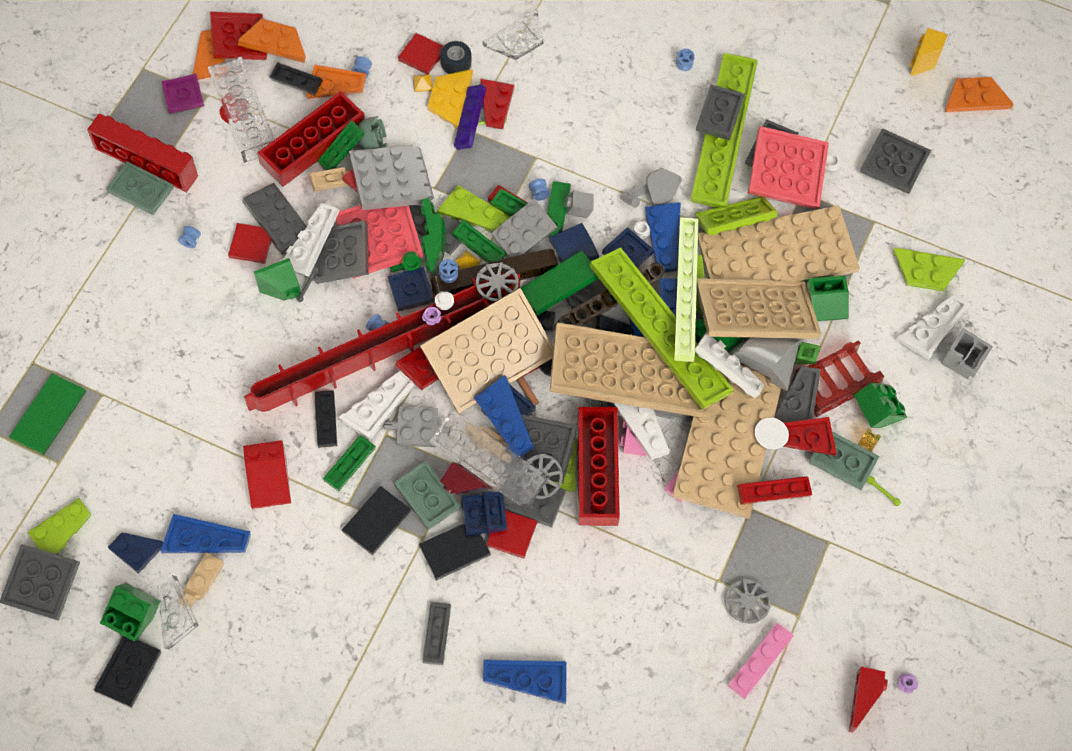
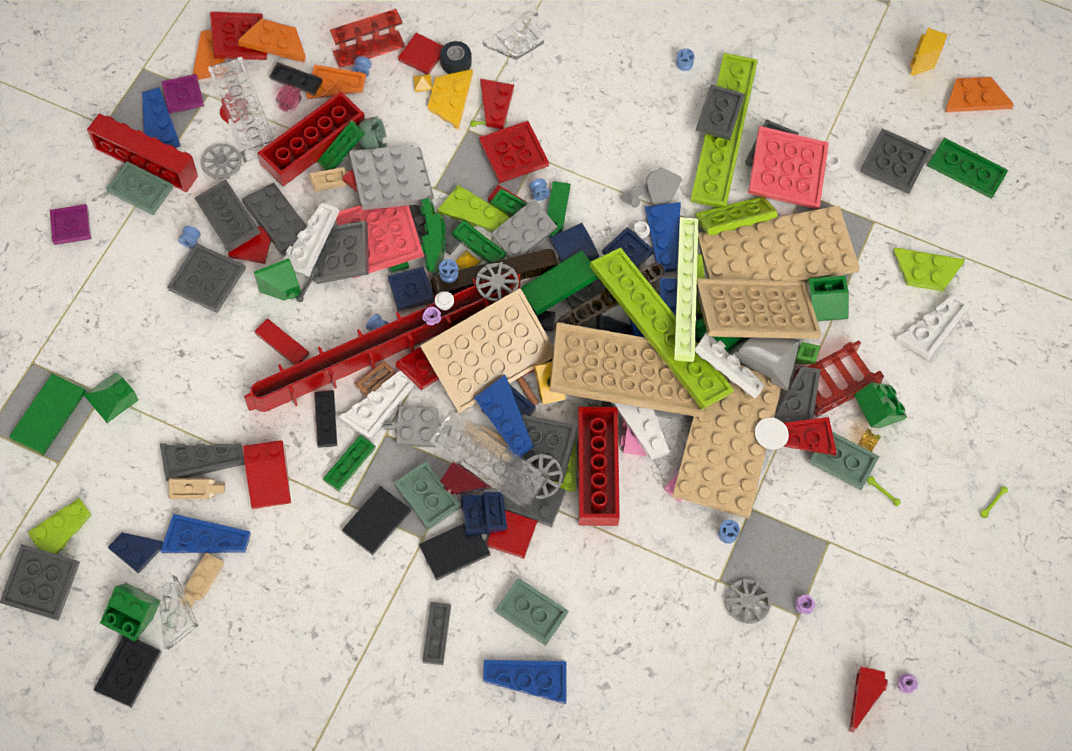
green tile [402,251,421,271] -> none
dark purple plate [454,84,486,150] -> none
light grey brick [564,190,594,218] -> none
bright pink plate [728,622,794,700] -> none
red tile [737,476,813,505] -> none
light grey plate [941,328,993,379] -> none
none -> magenta plate [50,204,91,245]
none -> green slope [84,372,139,423]
none -> blue wing [142,87,181,148]
none -> dark grey wing [160,443,245,482]
none -> dark grey plate [167,243,246,313]
none -> tan hinge [168,478,226,499]
none -> dark grey plate [195,179,261,252]
none -> light grey wheel [201,144,242,180]
none -> red tile [254,318,309,365]
none -> clear pink head [275,84,302,112]
none -> clear red fence [330,9,405,68]
none -> medium nougat tile [355,361,396,397]
none -> red plate [479,121,549,184]
none -> sand green plate [495,578,569,646]
none -> yellow brick [533,361,566,404]
none -> medium blue wheel [718,520,740,544]
none -> lavender plate [795,595,815,614]
none -> green tile [927,137,1009,199]
none -> lime hinge [980,486,1008,518]

